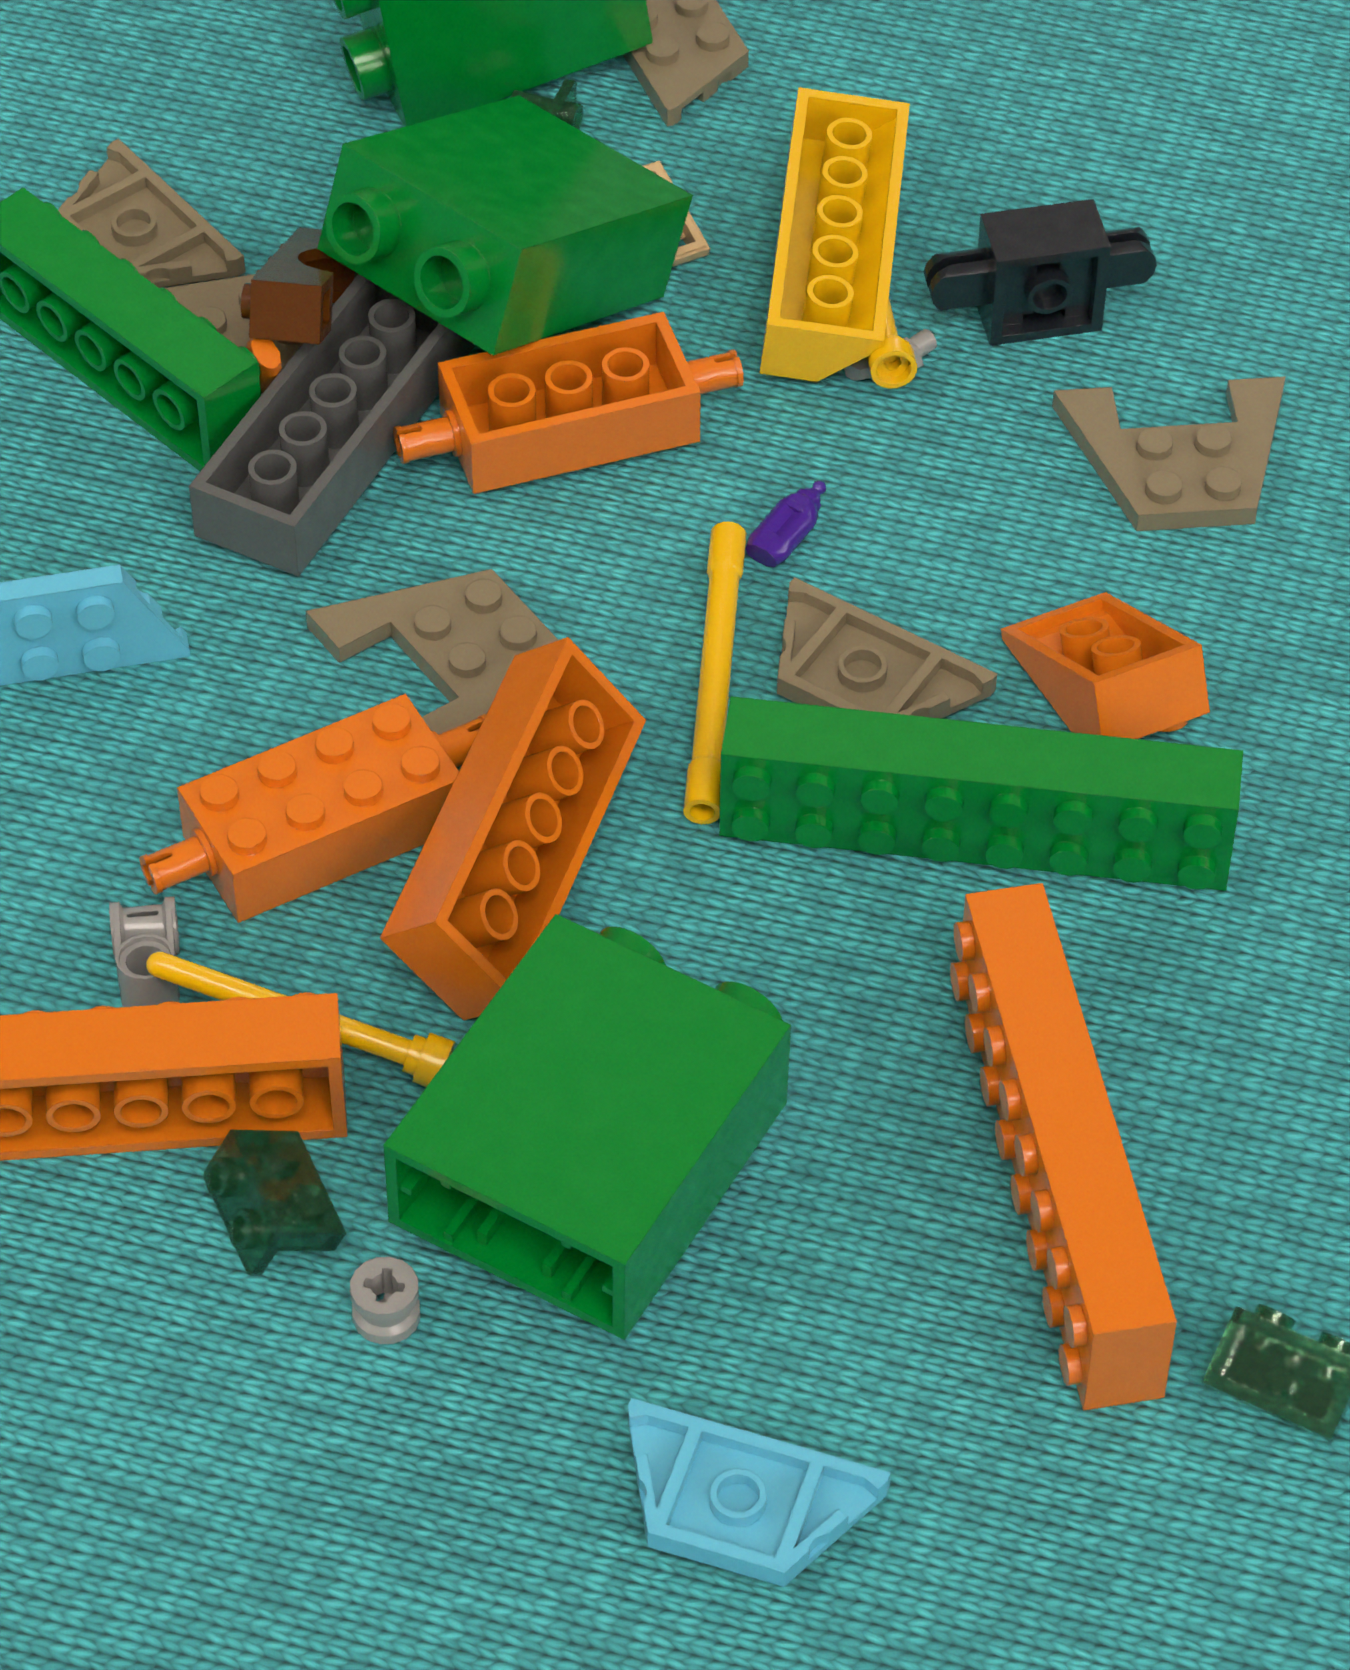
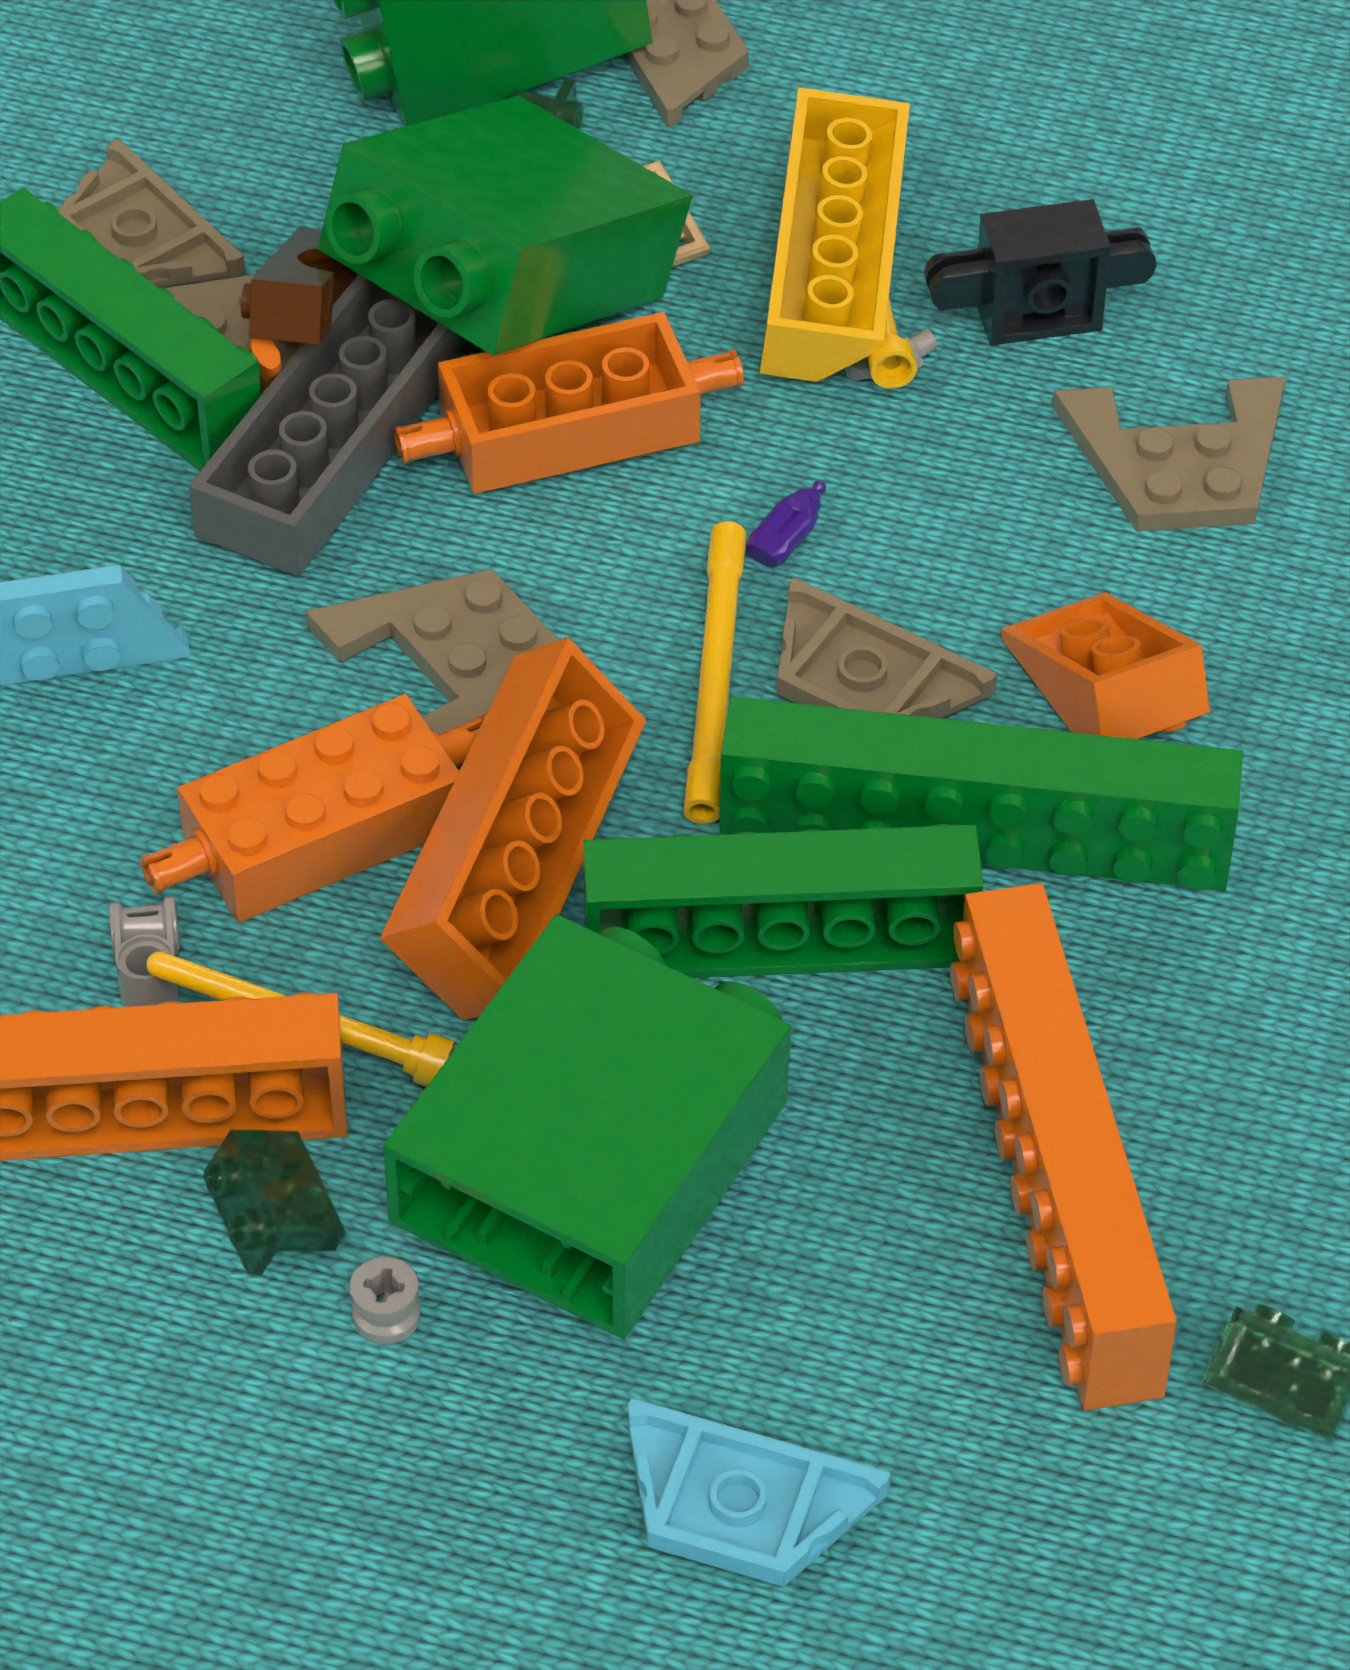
none -> green brick [583,824,984,978]

